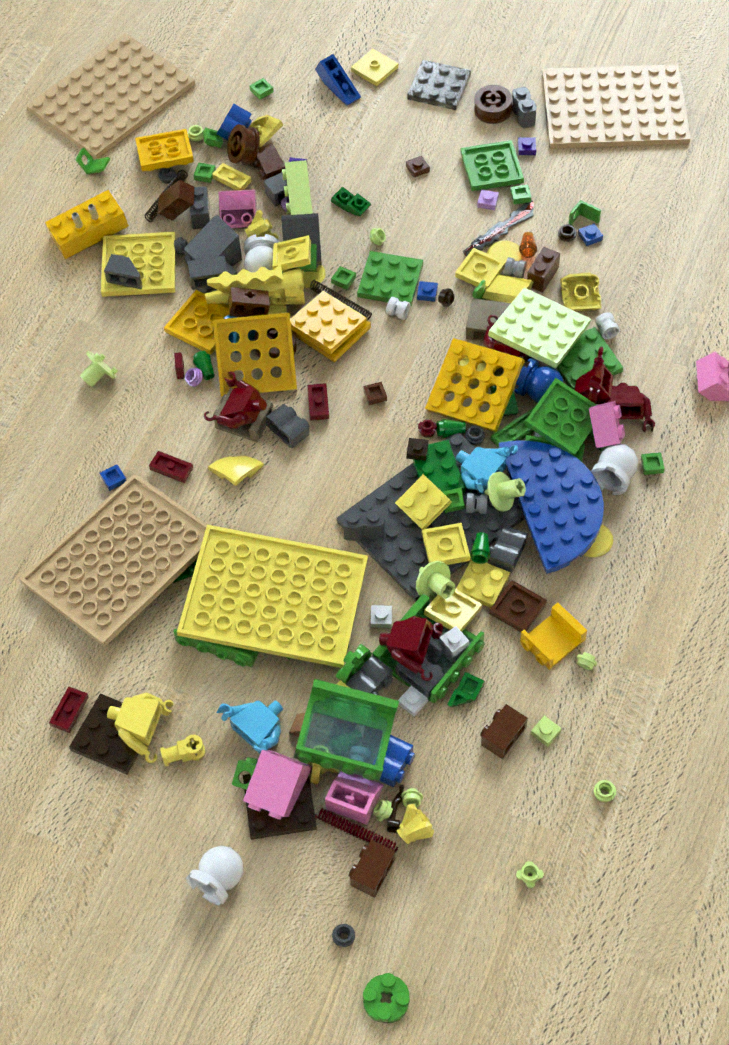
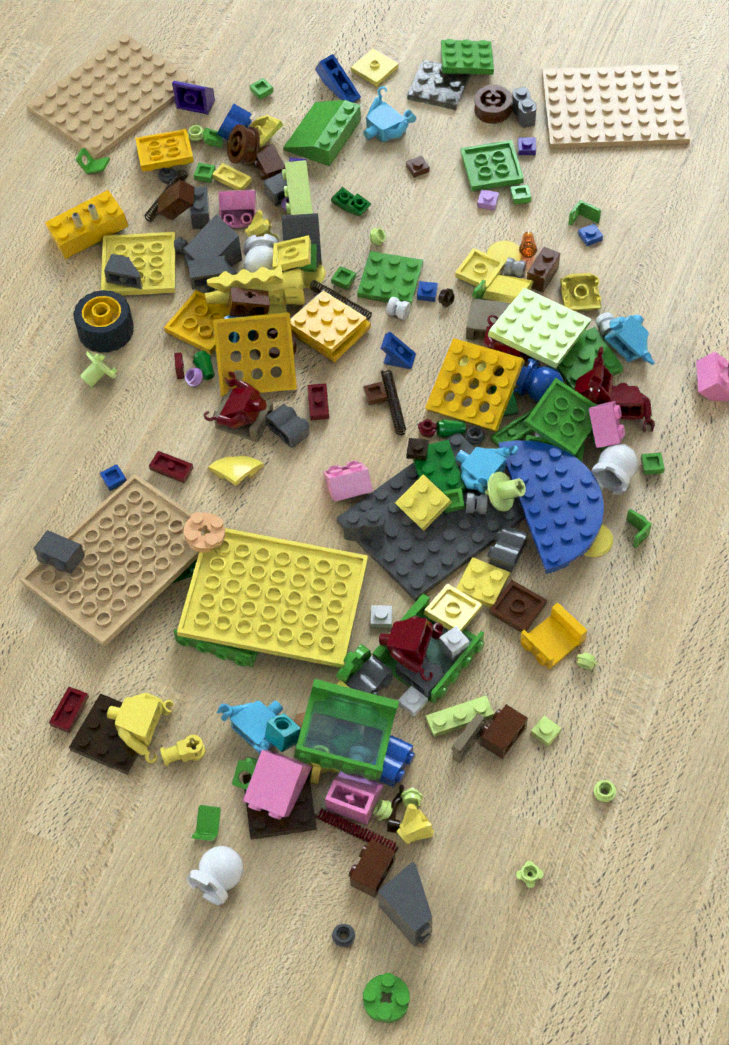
yellowish green piece [416,561,456,600] -> none
light yellow plate [422,523,471,565] -> none
dark grey plate [426,638,445,665] -> none
green slope [447,672,485,707] -> none
sword [463,200,533,256] -> none
green cone [470,532,491,564] -> none
dark brown plate [558,224,576,242] -> none
none -> dark grey brick [33,530,85,574]
none -> black wheel [73,290,134,353]
none -> dark purple slope [172,81,215,115]
none -> light nougat plate [184,512,225,552]
none -> bright green bracket [191,805,221,841]
none -> teal brick [265,713,301,752]
none -> bright green slope [283,100,361,166]
none -> bright pink slope [323,460,373,502]
none -> medium azure torso [363,86,416,142]
none -> dark grey slope [378,862,432,947]
none -> blue slope [380,332,416,369]
none -> dark brown piece [381,370,406,435]
none -> yellowish green plate [426,696,494,738]
none -> bright green plate [441,39,494,75]
none -> dark tan plate [451,713,485,764]
none -> medium azure torso [604,314,655,365]
none -> bright green bracket [626,509,652,548]

